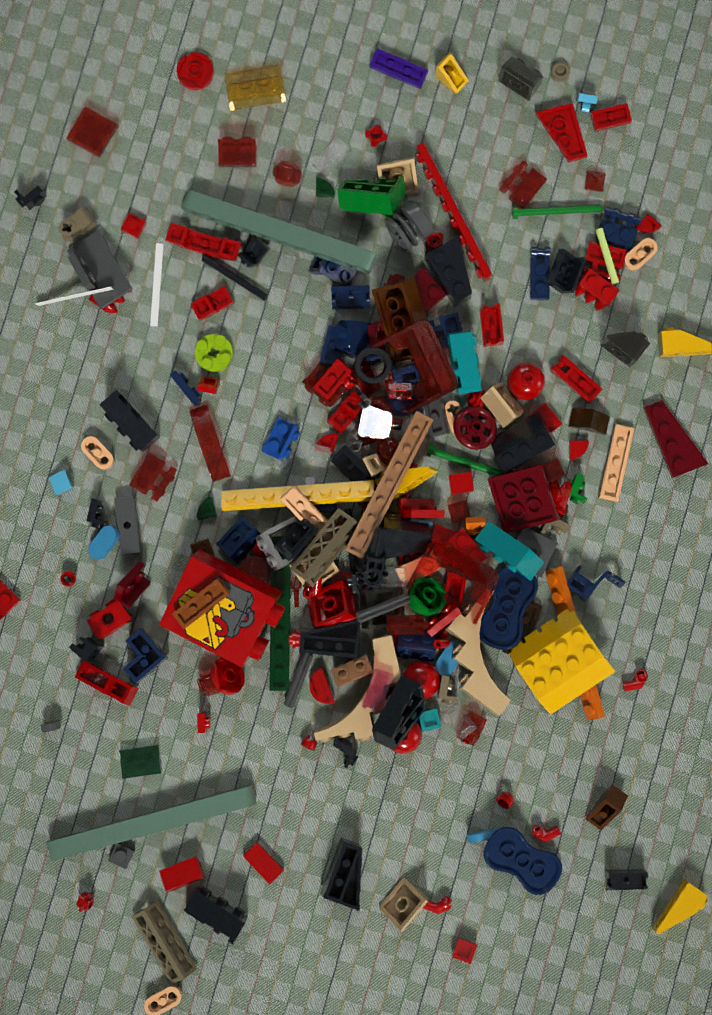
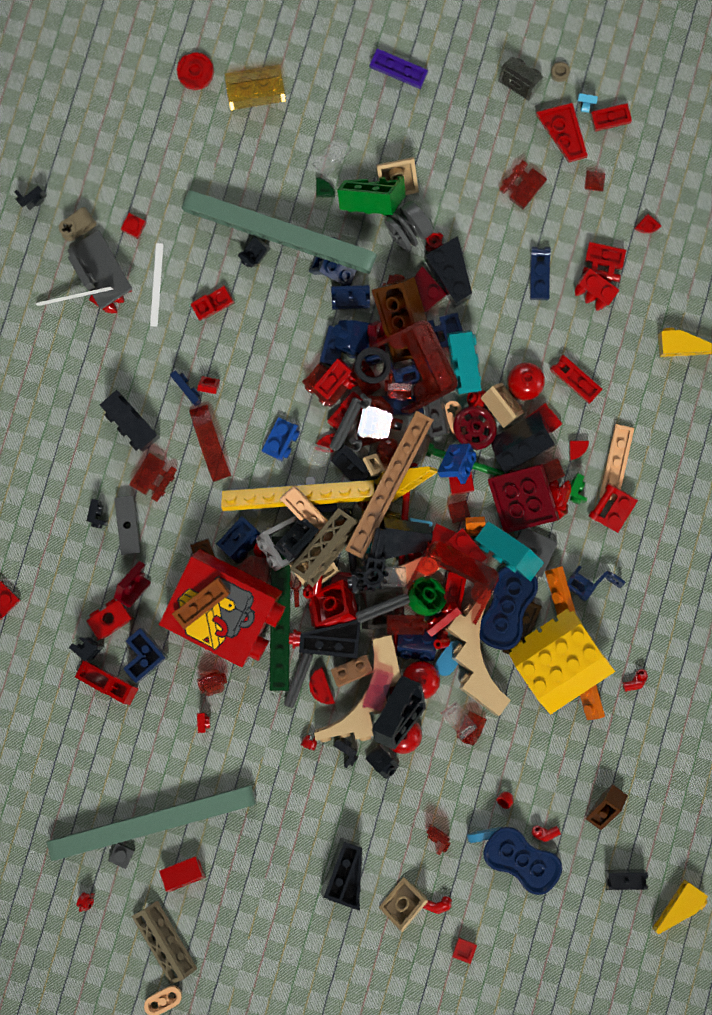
dark grey tile [40,720,61,732] -> none
medium azure slope [49,469,74,495] -> none
red hinge [60,571,76,587] -> none
clear red plate [66,106,119,158] -> none
light nougat plate [81,436,114,470] -> none
dark azure tile [88,526,120,559] -> none
clear green plate [119,745,162,779] -> none
red slope [165,223,242,261] -> none
black wedge [184,887,248,944] -> none
lime plate [195,334,233,373] -> none
dark green tile [197,497,216,521] -> none
black bar [202,254,268,301] -> none
red tile [211,657,245,695] -> none
clear red bracket [218,137,257,167] -> none
red tile [243,842,284,884] -> none
clear red head [273,160,302,188] -> none
red plate [365,125,387,147] -> none
red bracket [399,499,444,518] -> none
red plate [415,143,492,283] -> none
teal plate [419,708,442,732] -> none
yellow slope [435,53,469,94] -> none
dark tan bracket [437,675,458,704] -> none
red hinge [479,304,504,347] -> none
green bar [512,204,603,219] -> none
dark tan bracket [539,520,570,535] -> none
black bracket [546,249,586,294] -> none
dark brown slope [568,408,610,435] -> none
dark blue plate [595,207,642,249] -> none
yellowish green bar [595,228,619,284] -> none
clear smoke slope [600,331,650,368] -> none
light nougat plate [624,238,658,271] -> none
dark red wing [643,400,708,478] -> none
none -> dark grey axle [330,398,362,452]
none -> black bracket [365,745,399,779]
none -> clear red bracket [426,824,451,855]
none -> blue bracket [438,444,476,484]
none -> red plate [588,483,638,533]

